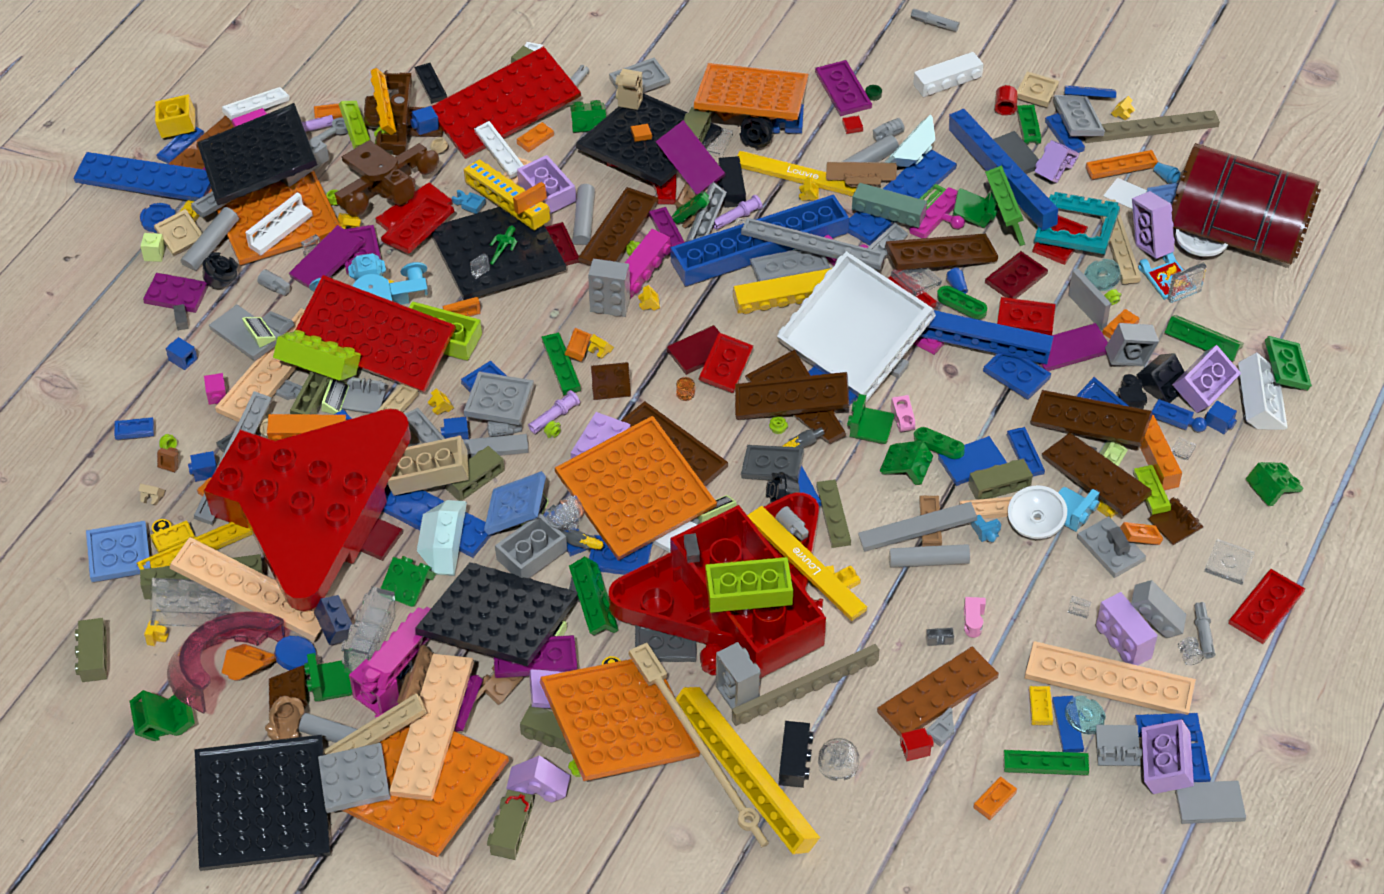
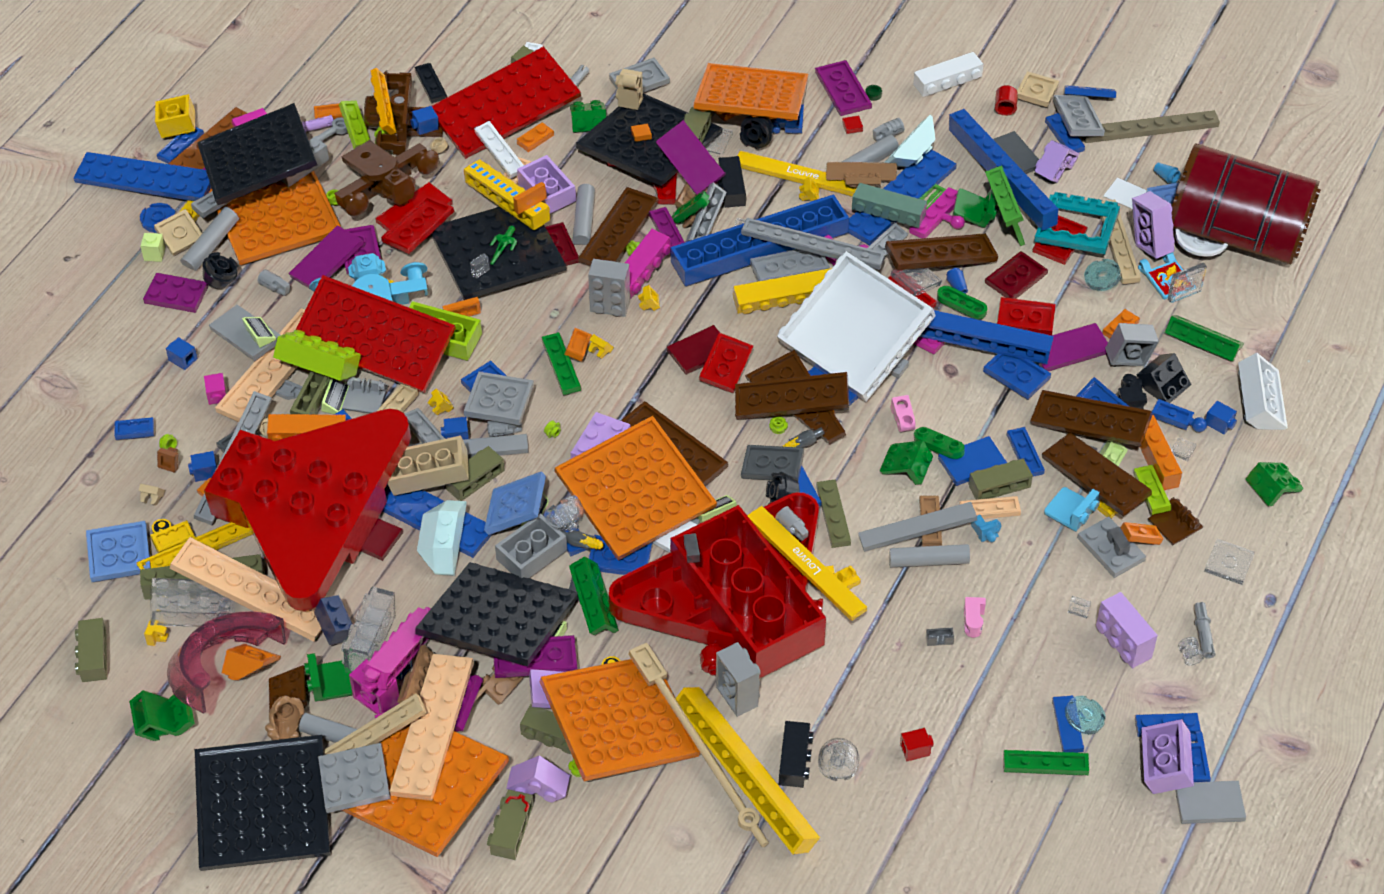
flat silver piece [173,304,189,331] -> none
white tile [222,87,289,120] -> none
white fence [245,192,313,255] -> none
light grey tile [262,311,294,335] -> none
blue tile [274,636,316,670] -> none
clear tile [301,234,320,256] -> none
yellow tile [337,213,361,229] -> none
green bracket [380,556,436,607] -> none
dark azure plate [452,190,486,214] -> none
lavender pin [528,390,580,434] -> none
reddish brown hinge [591,362,631,400] -> none
dark grey tile [635,625,696,662] -> none
clear orange wheel [676,377,695,401] -> none
lime brick [706,557,793,613] -> none
lavender pin [713,195,763,230] -> none
dark tan plate [732,644,880,726] -> none
green bracket [847,394,894,444] -> none
dark orange plate [877,646,999,737] -> none
light grey axle [911,9,960,32] -> none
light grey tile [926,708,954,747] -> none
orange plate [973,776,1017,820] -> none
white dish [1008,485,1067,539] -> none
green plate [1017,105,1041,144] -> none
light nougat plate [1025,641,1196,715] -> none
yellow plate [1029,686,1053,725] -> none
light grey tile [1068,269,1111,331] -> none
orange plate [1086,150,1158,179] -> none
light grey hinge [1096,725,1142,766] -> none
lime plate [1104,289,1122,305] -> none
yellow tile [1111,96,1135,120] -> none
light grey brick [1131,580,1186,638] -> none
lavender brick [1172,345,1241,413] -> none
red tile [1228,569,1305,644] -> none
green plate [1265,336,1312,390] -> none

